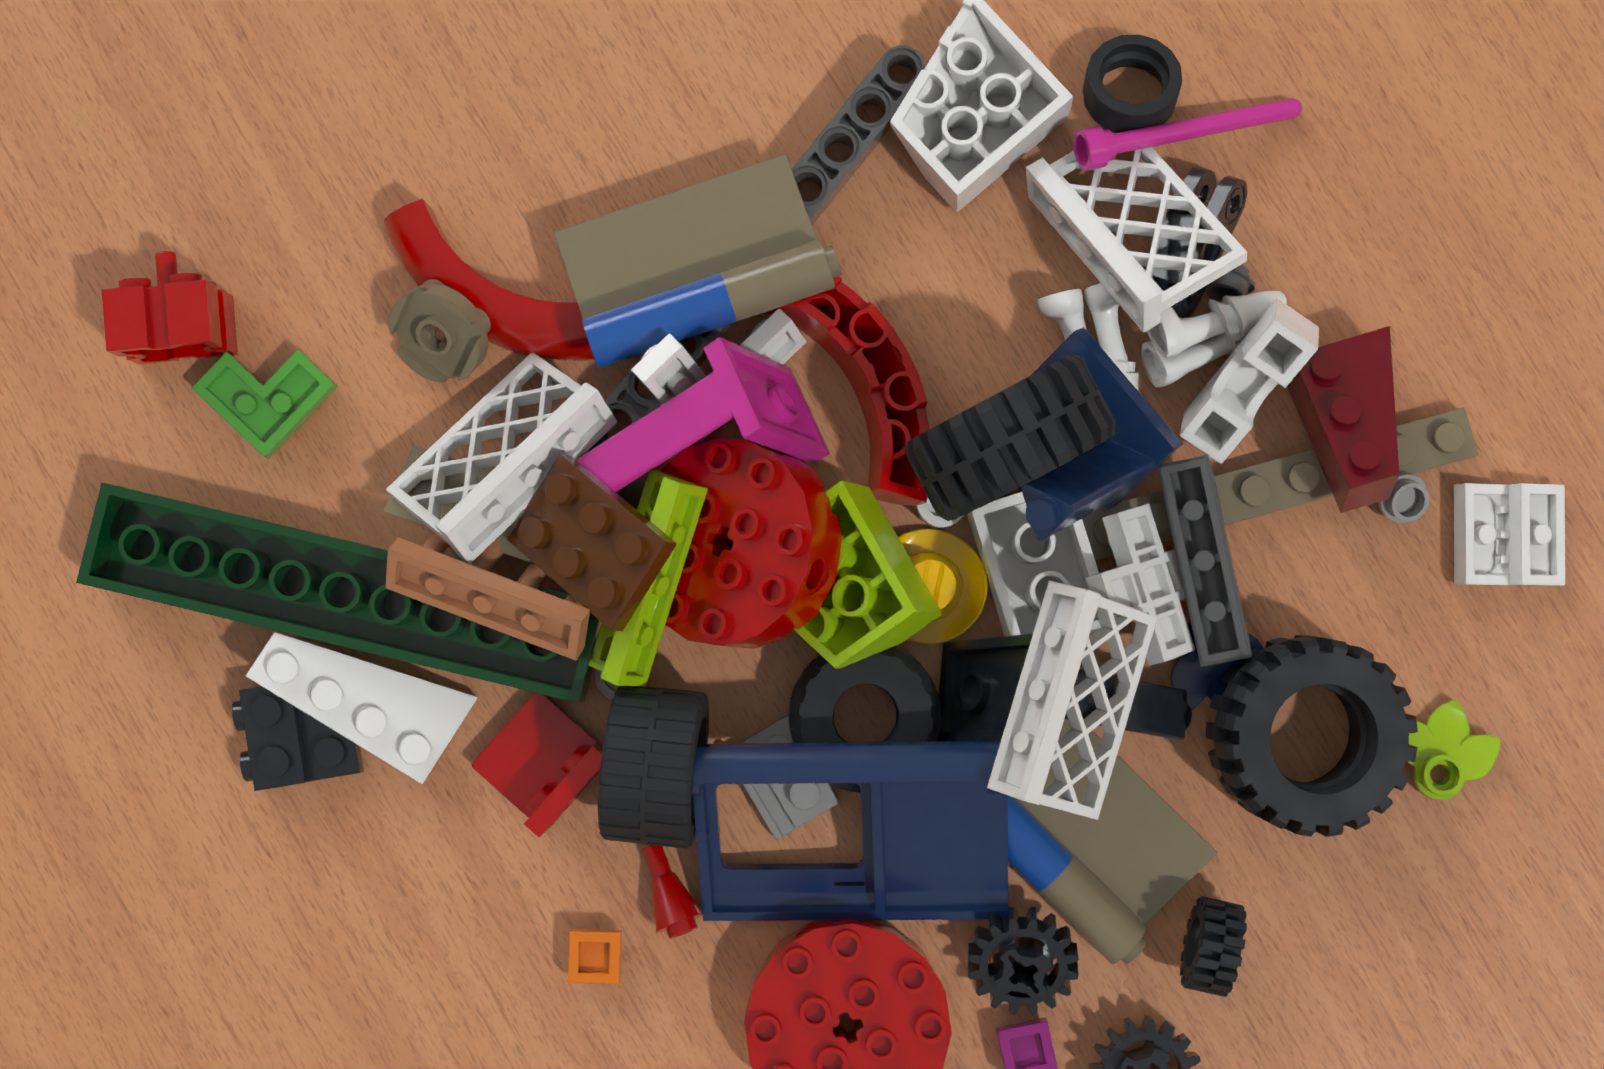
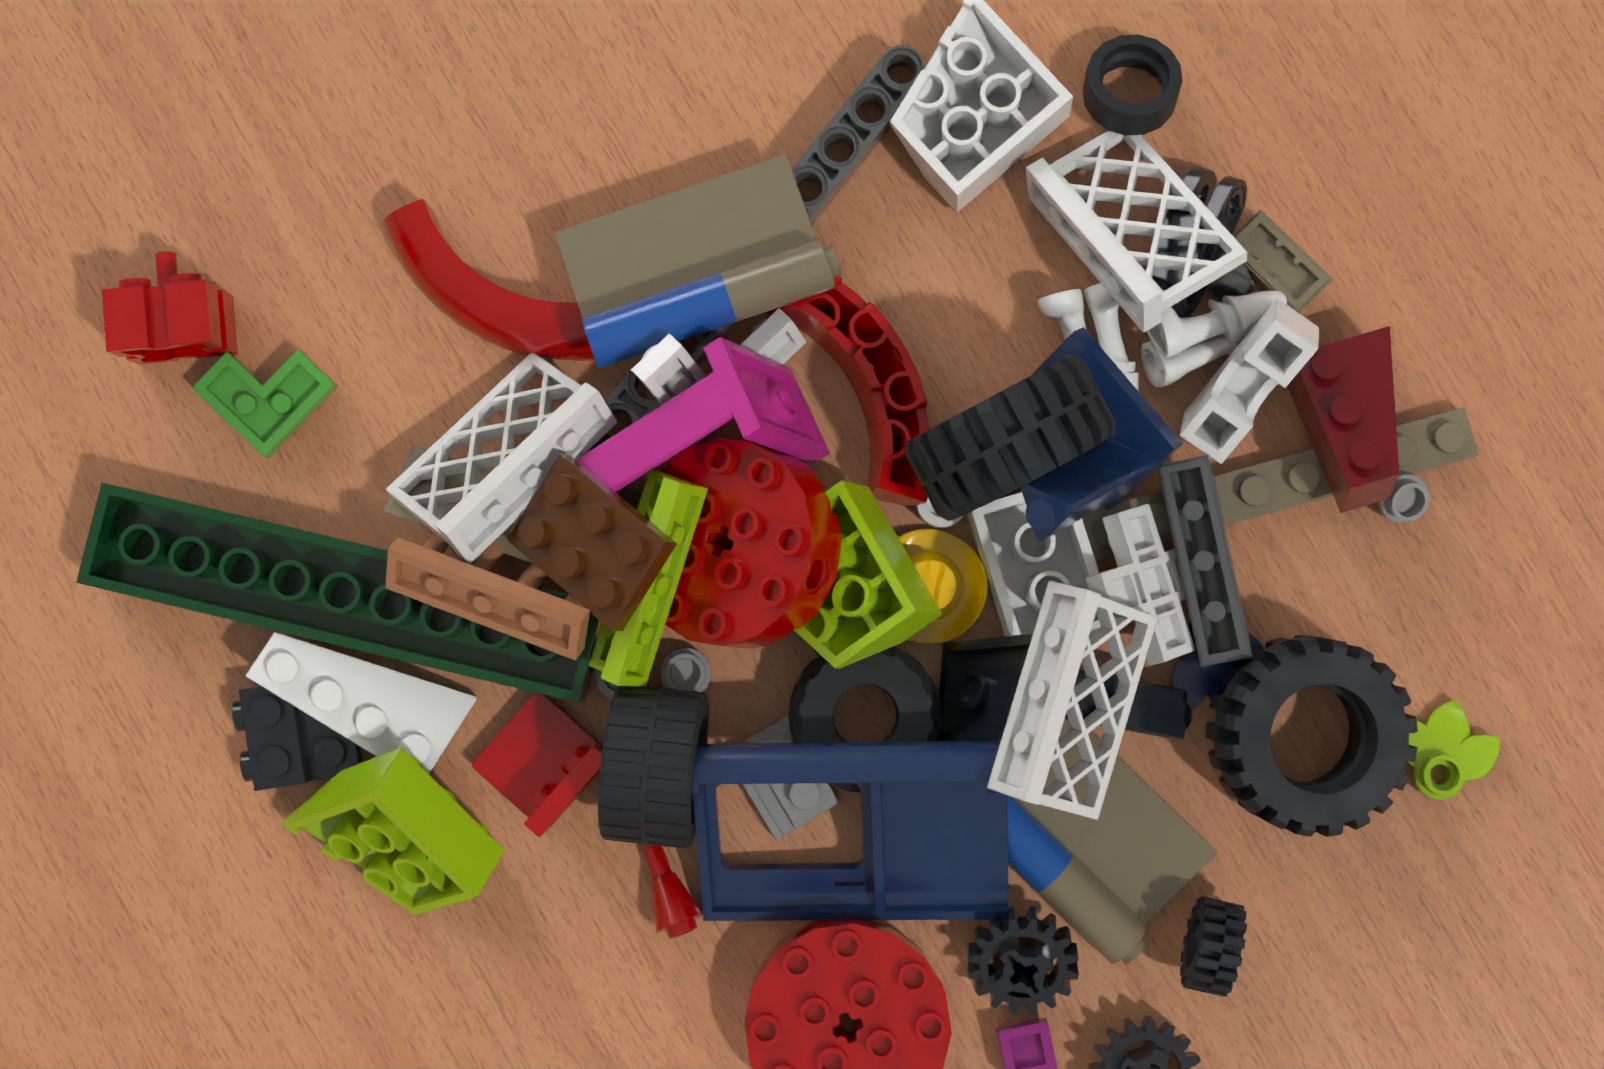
dark tan plate [389,279,491,383] -> none
orange plate [568,929,622,984] -> none
dark pink piece [1073,98,1302,171] -> none
white slope [1454,483,1565,586] -> none
none -> lime wedge [282,748,505,915]
none -> light grey plate [660,648,711,692]
none -> dark tan plate [1233,209,1333,313]

